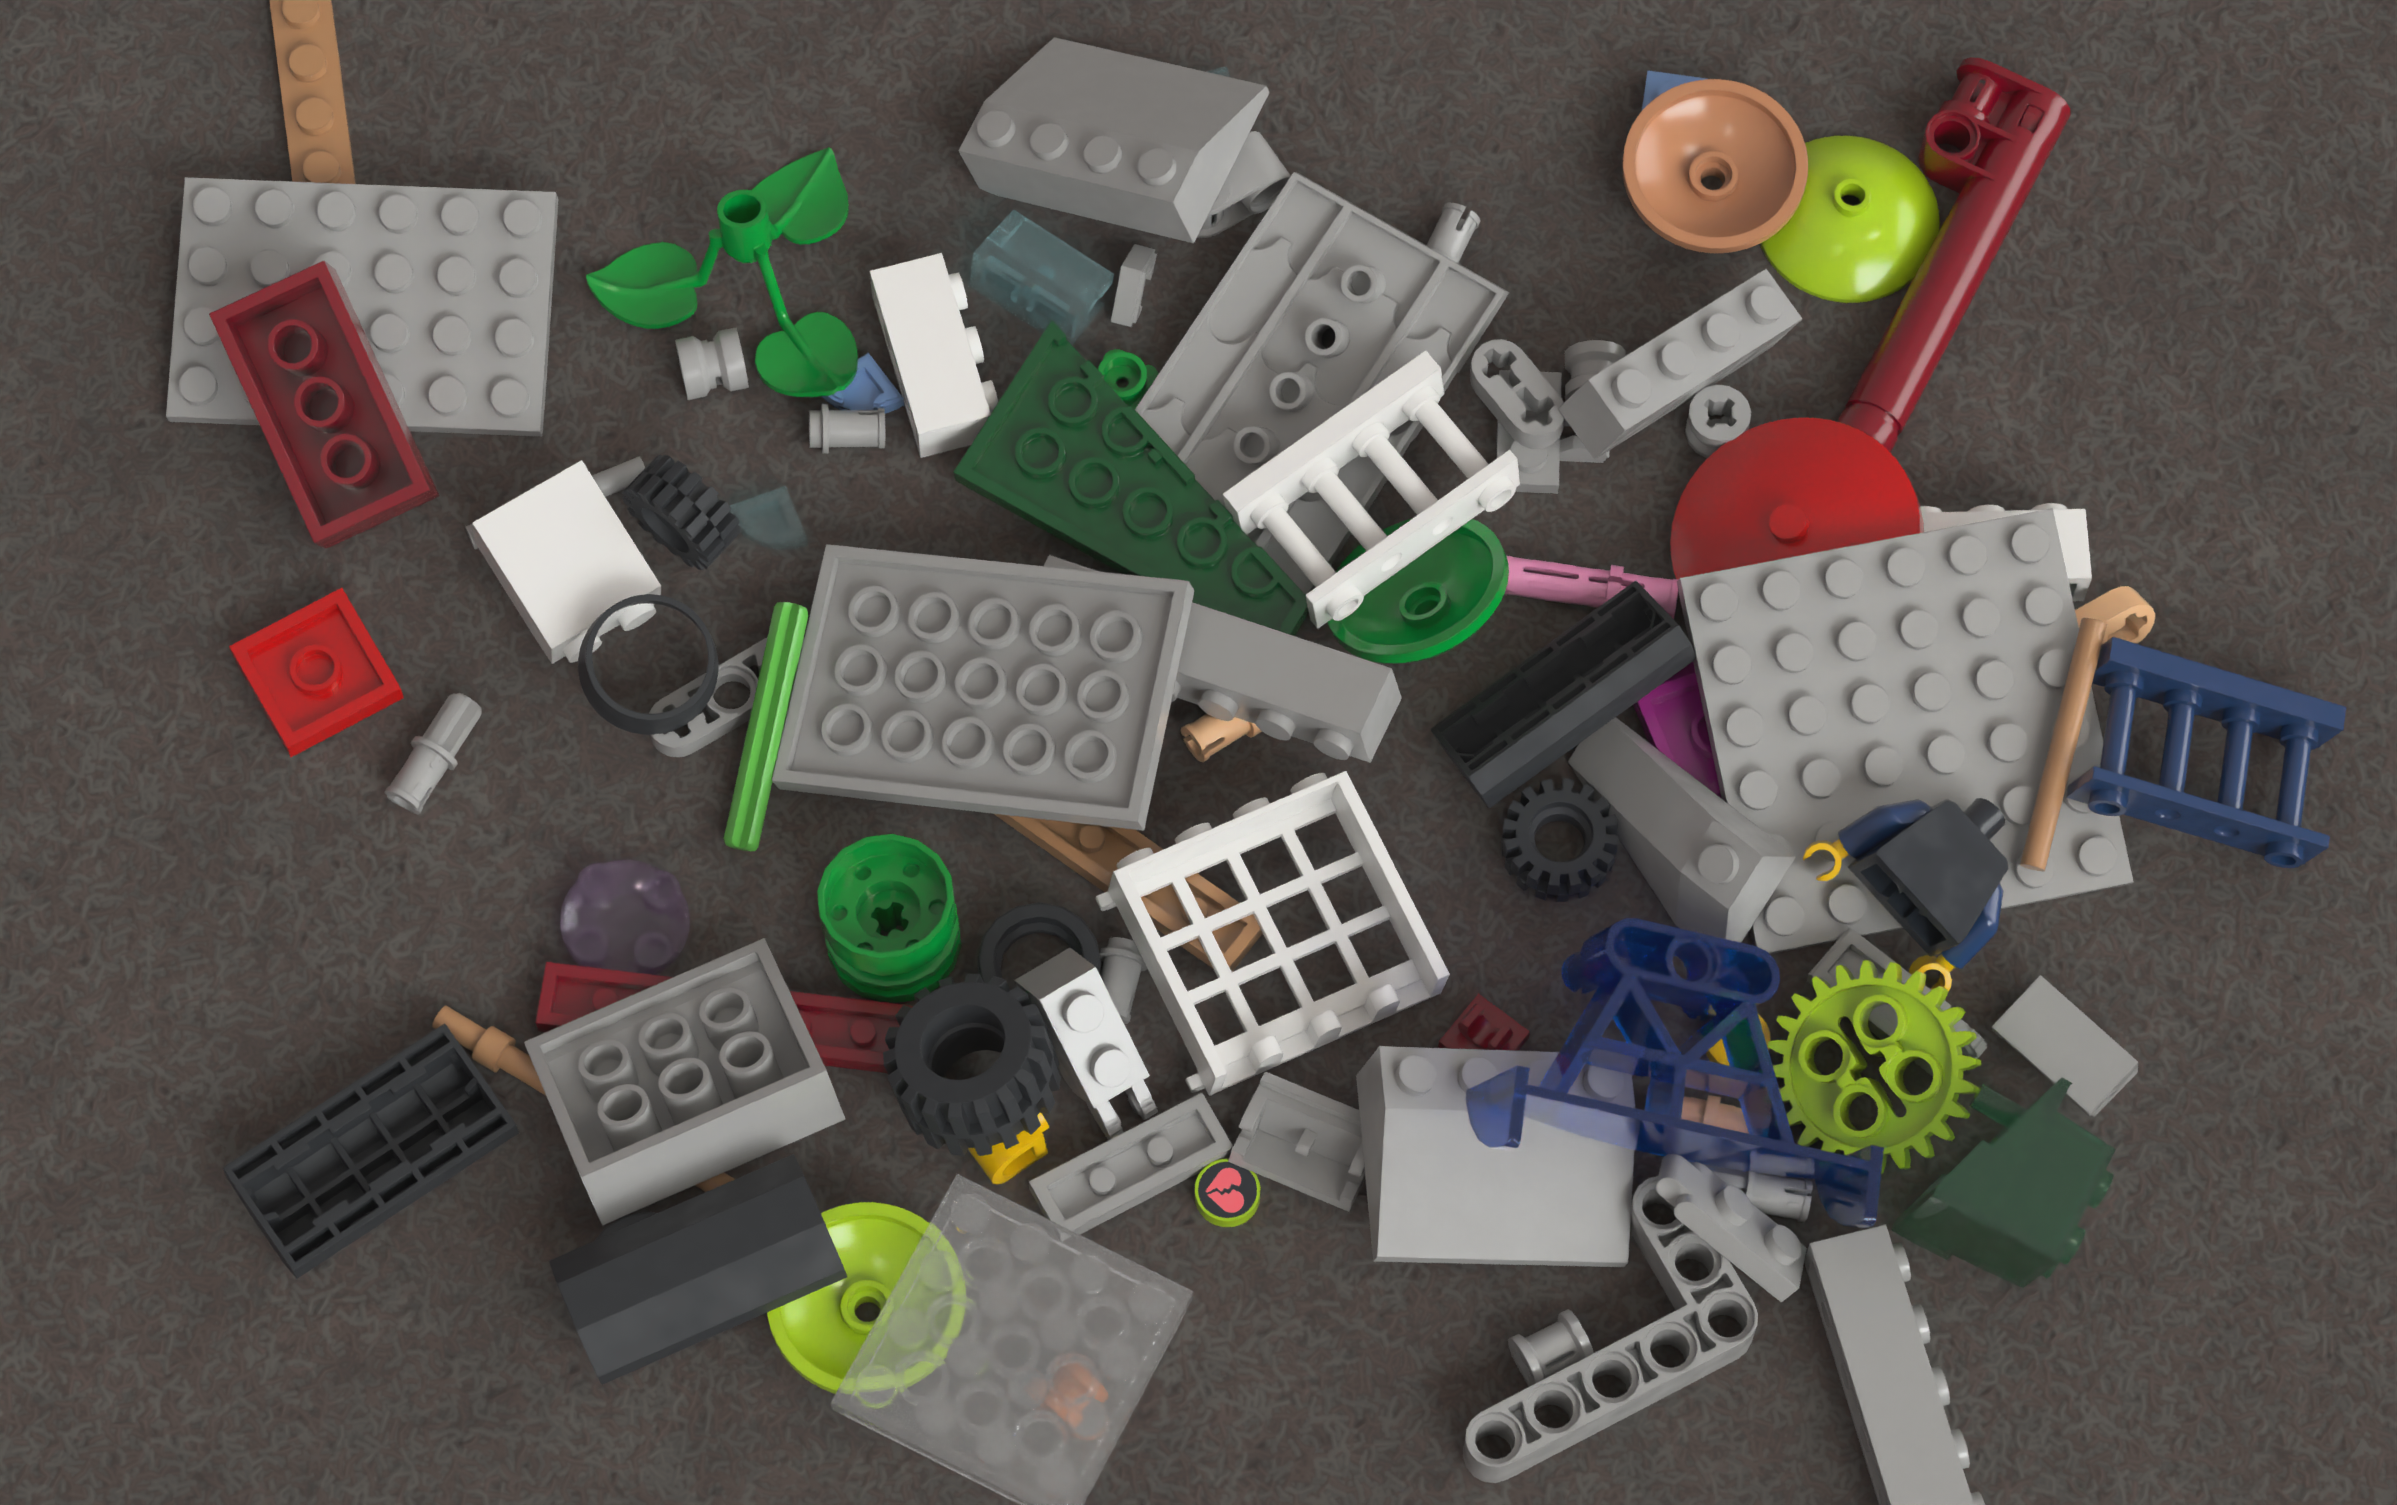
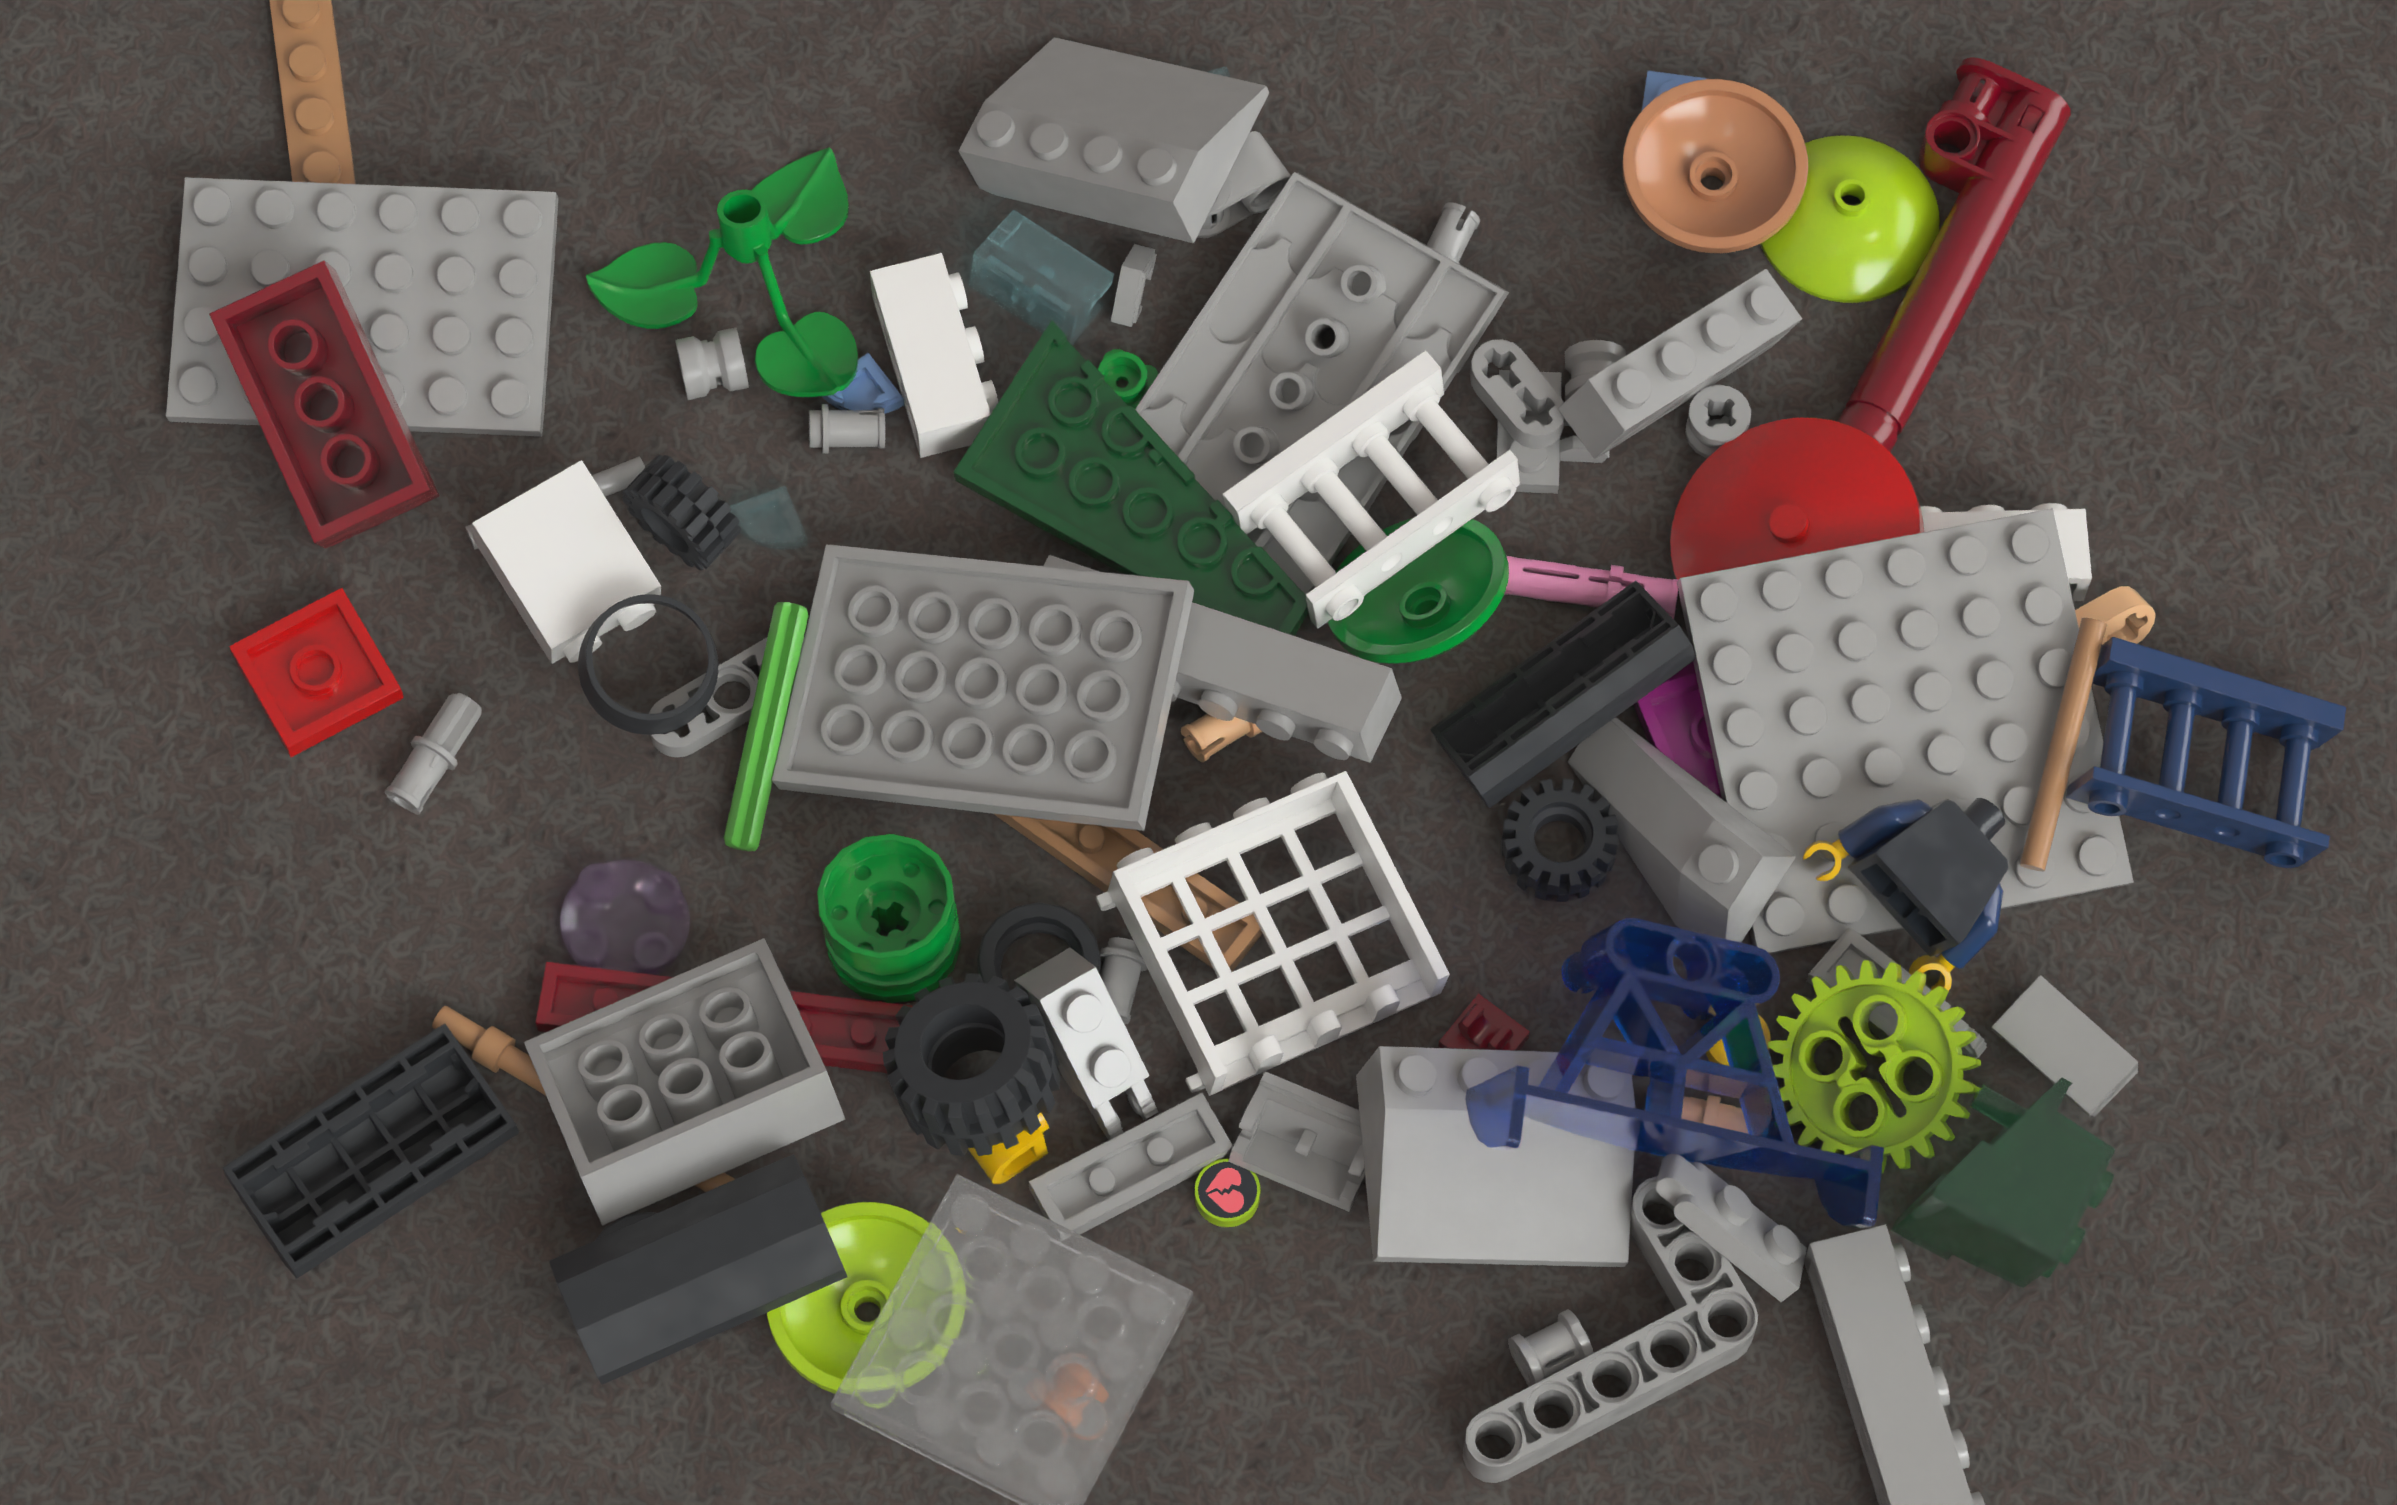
light grey axle [1688,1161,1813,1222] -> none

